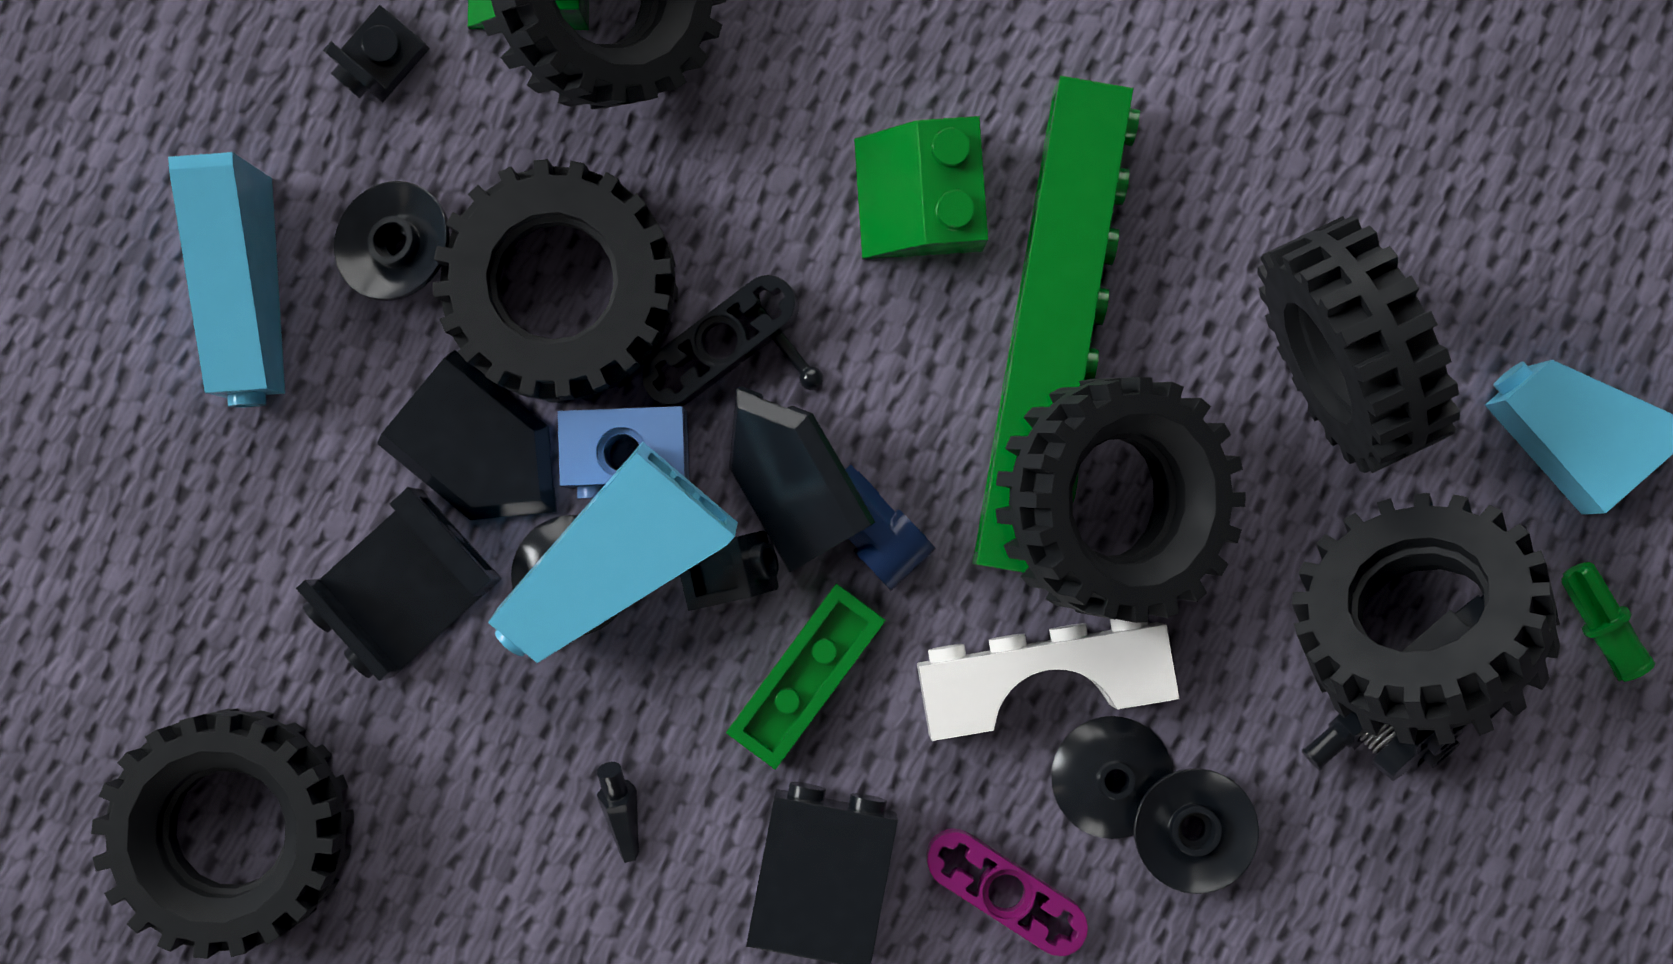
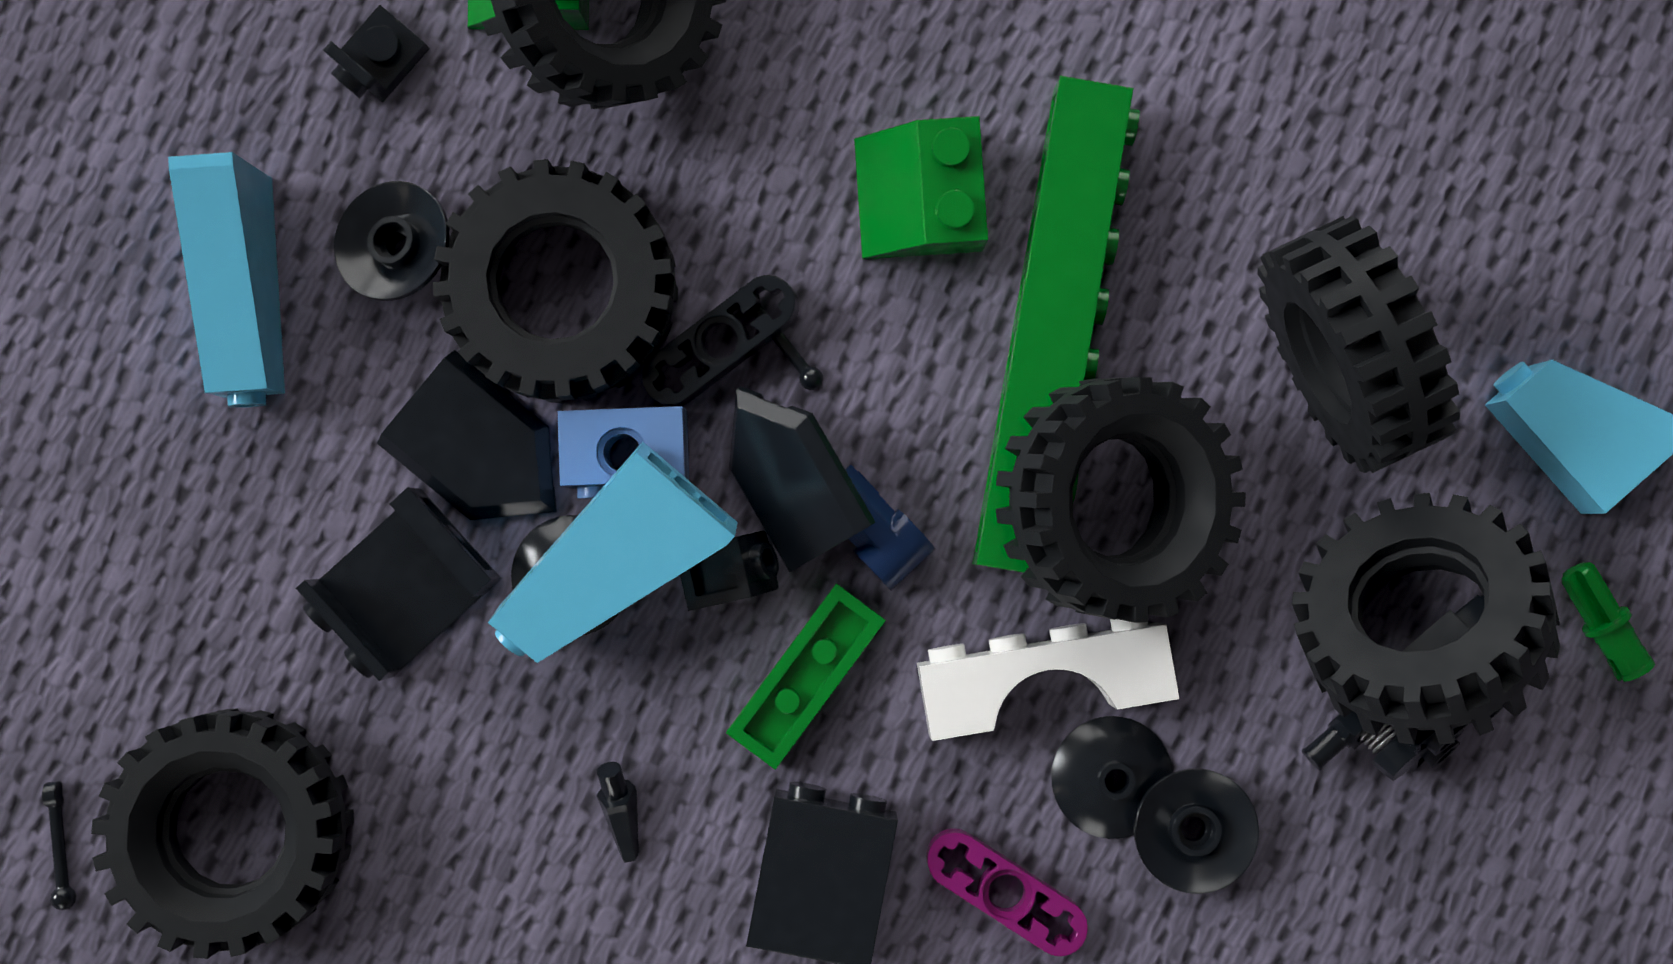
none -> black hinge [42,781,77,910]

